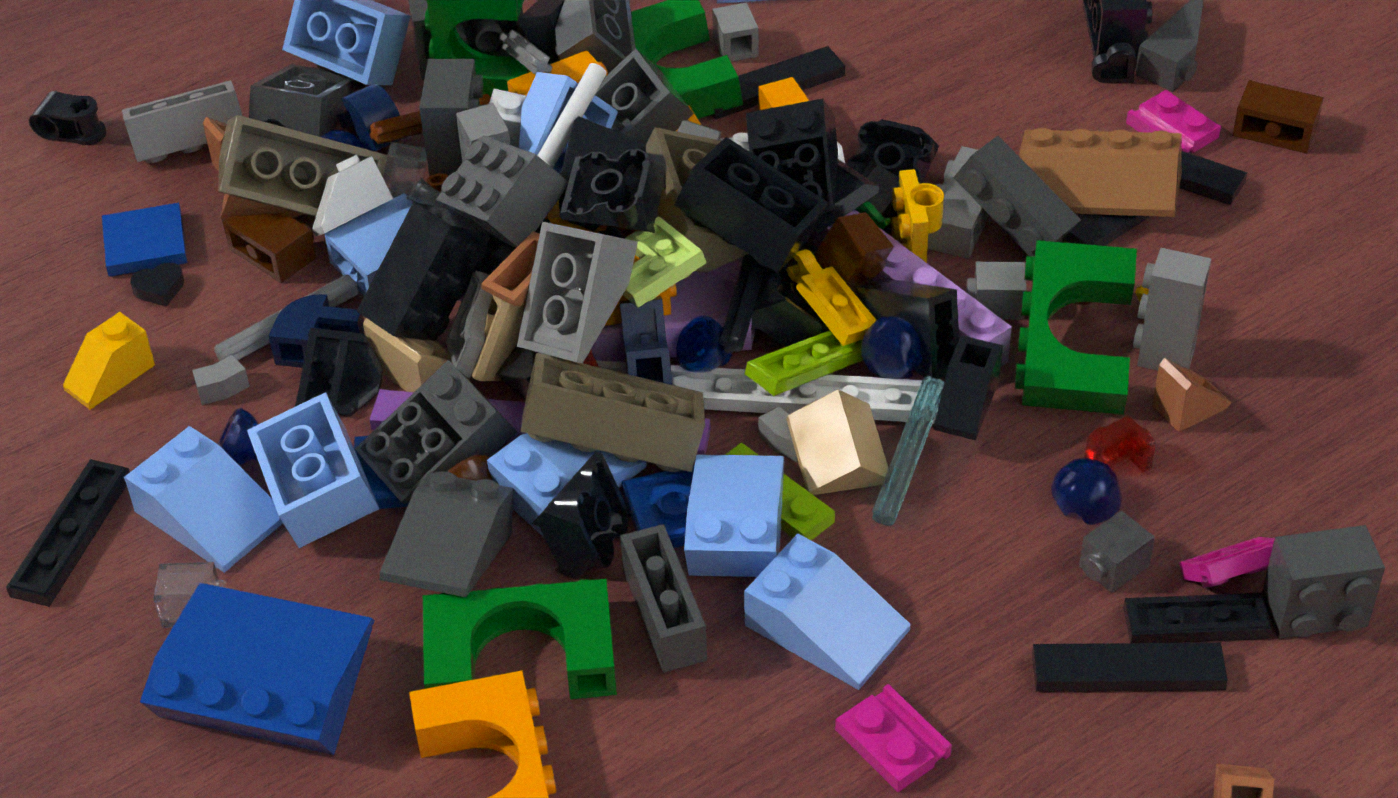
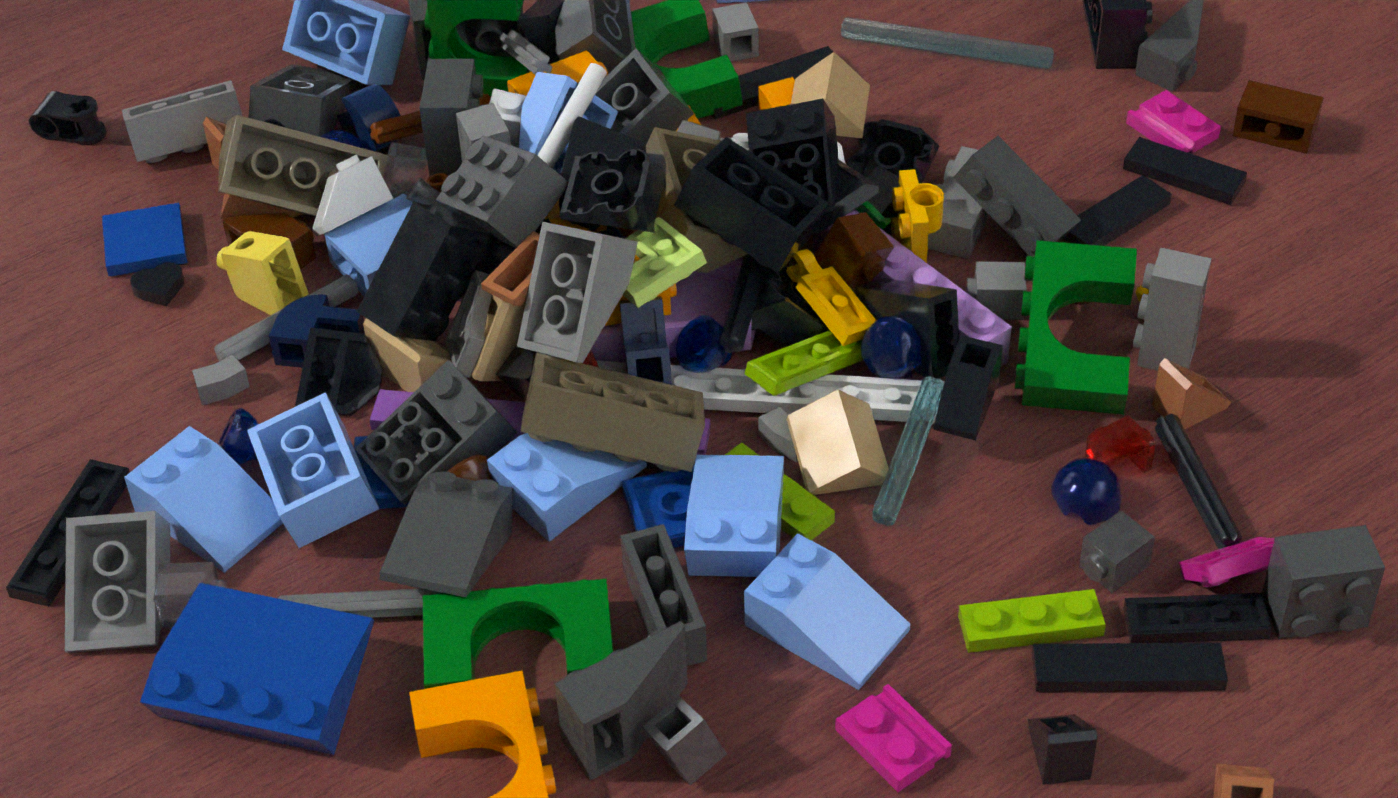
yellow slope [63,312,155,410] -> none
black slope [532,451,631,579] -> none
medium nougat slope [1019,128,1182,217] -> none
black tile [1091,42,1136,83] -> none
none -> light grey slope [65,511,170,653]
none -> light yellow torso [216,231,309,315]
none -> light grey axle [277,588,442,618]
none -> dark grey slope [555,621,688,781]
none -> flat silver brick [642,696,727,786]
none -> tan slope [791,52,870,138]
none -> clear light blue axle [841,17,1054,69]
none -> lime plate [958,589,1106,653]
none -> black slope [1028,714,1097,784]
none -> black axle [1155,414,1242,549]

